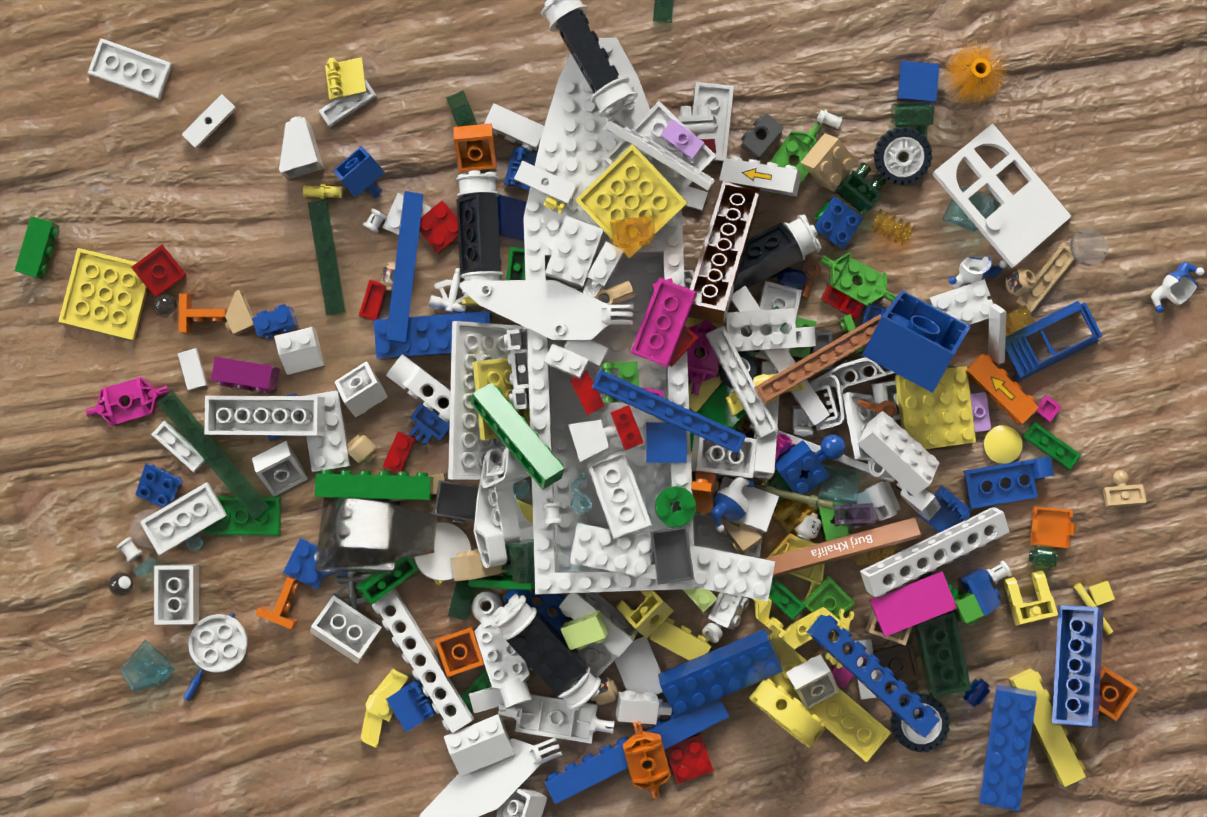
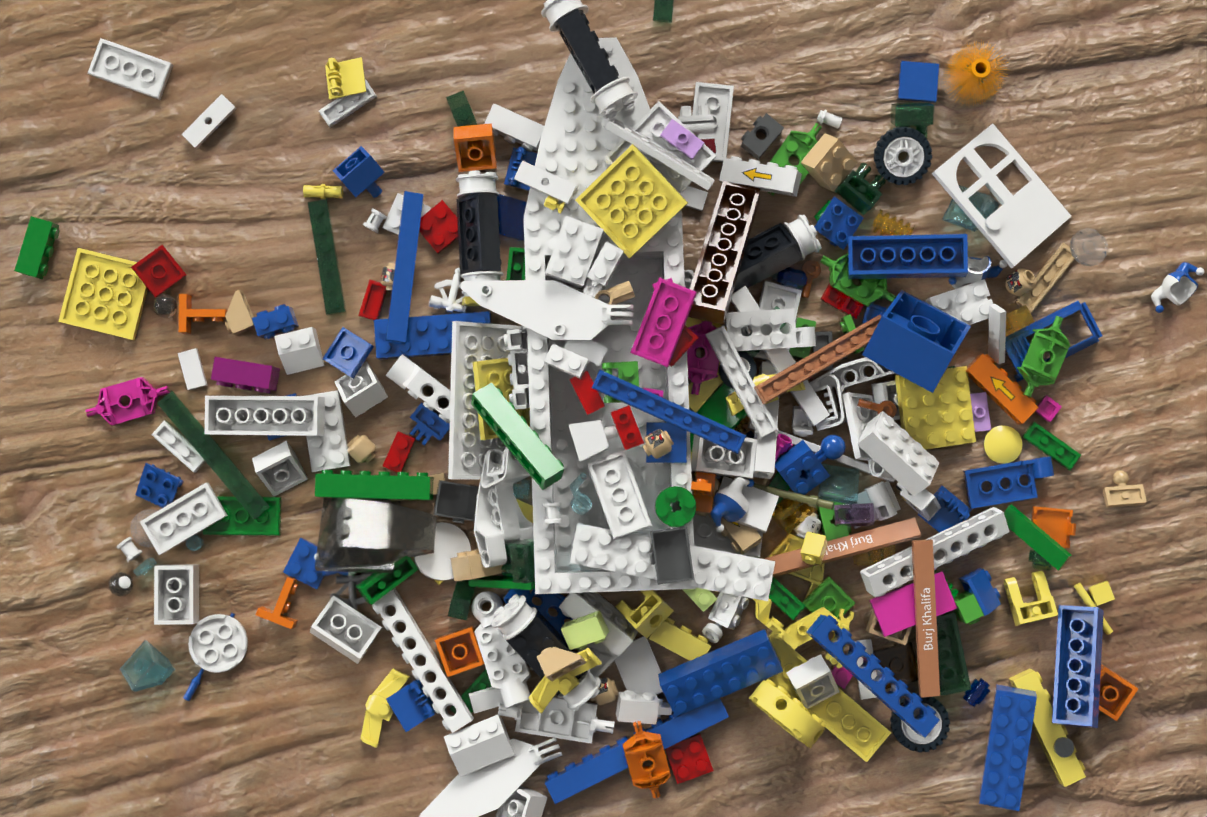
white slope [279,116,324,180] -> none
clear yellow brick [610,215,656,248] -> none
white bush [987,561,1012,585] -> none
none -> tile [323,327,374,379]
none -> light yellow plate [528,648,602,714]
none -> tan slope [537,647,587,681]
none -> tan head [643,429,674,459]
none -> light yellow brick [800,532,828,565]
none -> blue brick [848,234,968,279]
none -> nougat tile [912,539,940,698]
none -> green tile [1004,504,1072,571]
none -> bright green plate [1017,316,1070,397]
none -> dark grey piece [1054,737,1074,757]

